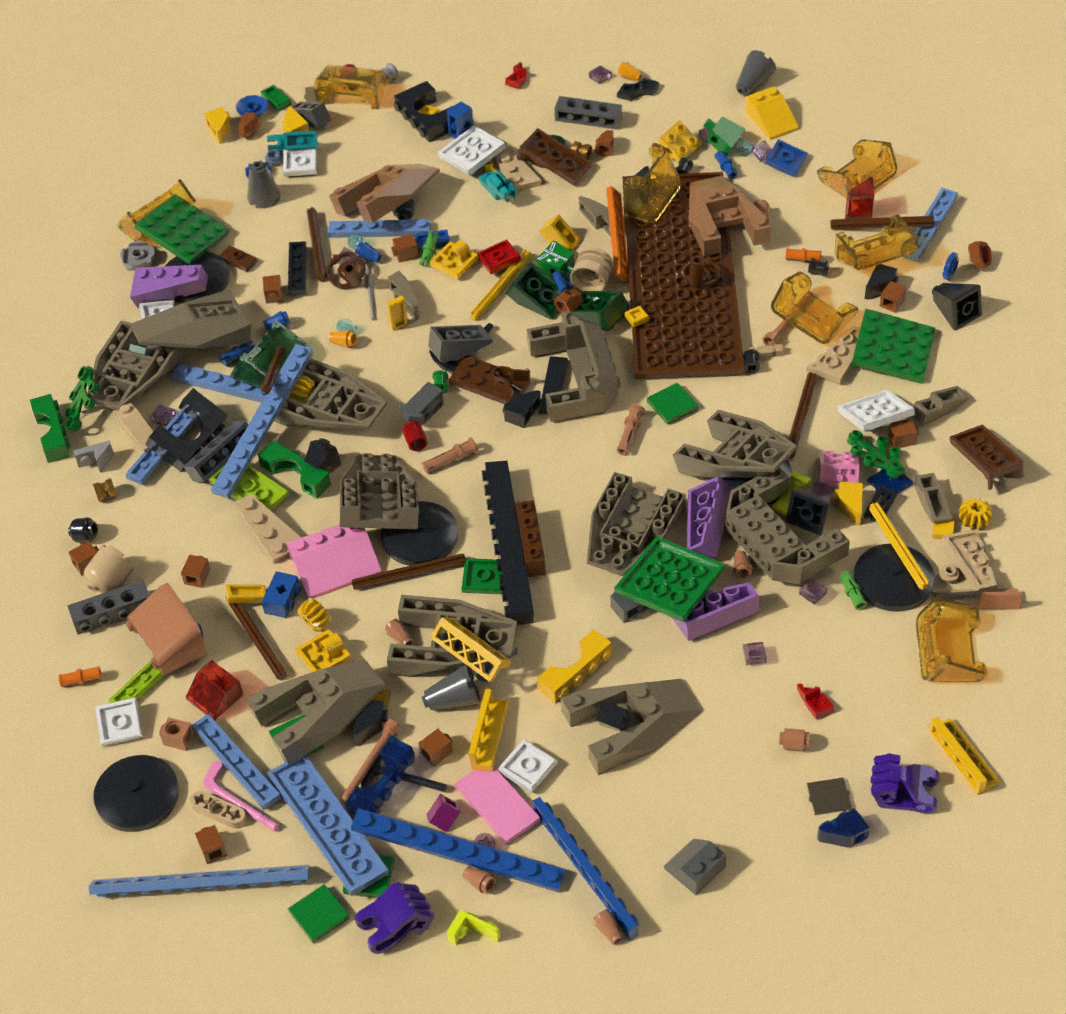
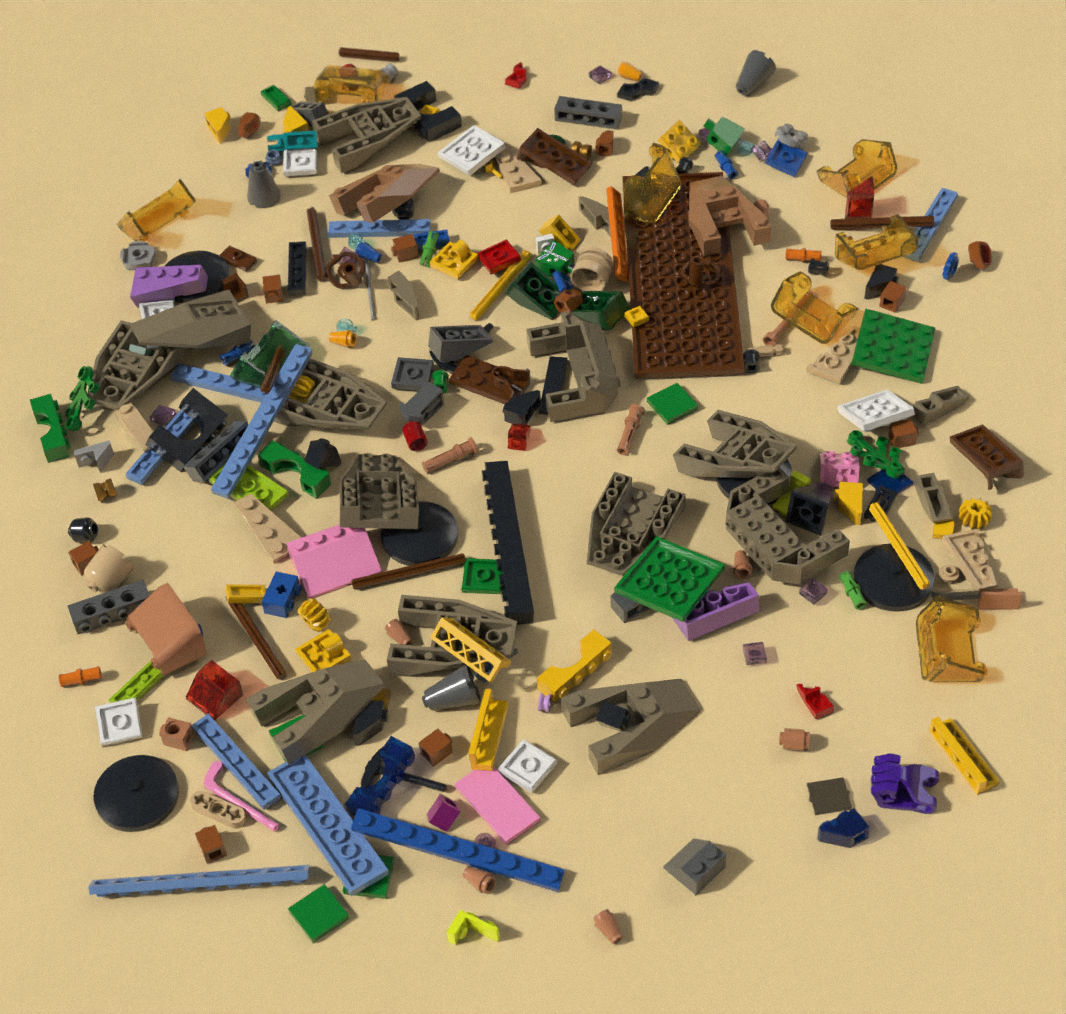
green plate [134,194,230,265] -> none
dark orange brick [181,555,211,588] -> none
blue dish [236,95,268,116] -> none
blue cone [263,311,291,331] -> none
nougat piece [342,719,401,801] -> none
dark purple piece [355,882,435,954] -> none
yellow tile [386,295,408,331] -> none
blue brick [447,101,474,139] -> none
teal plate [479,170,518,202] -> none
reddish brown brick [515,500,546,577] -> none
blue plate [533,797,639,940] -> none
medium lavender wedge [687,476,733,558] -> none
yellow slope [746,86,799,140] -> none
reddish brown axle [788,372,817,458] -> none
black slope [932,283,982,331] -> none
none -> reddish brown panel [221,273,249,303]
none -> dark tan wedge [312,97,421,173]
none -> reddish brown axle [339,47,400,62]
none -> dark grey plate [391,357,434,391]
none -> clear red bracket [508,423,531,451]
none -> white plate [536,234,554,255]
none -> lavender bush [538,693,551,713]
none -> light grey plate [775,123,808,149]

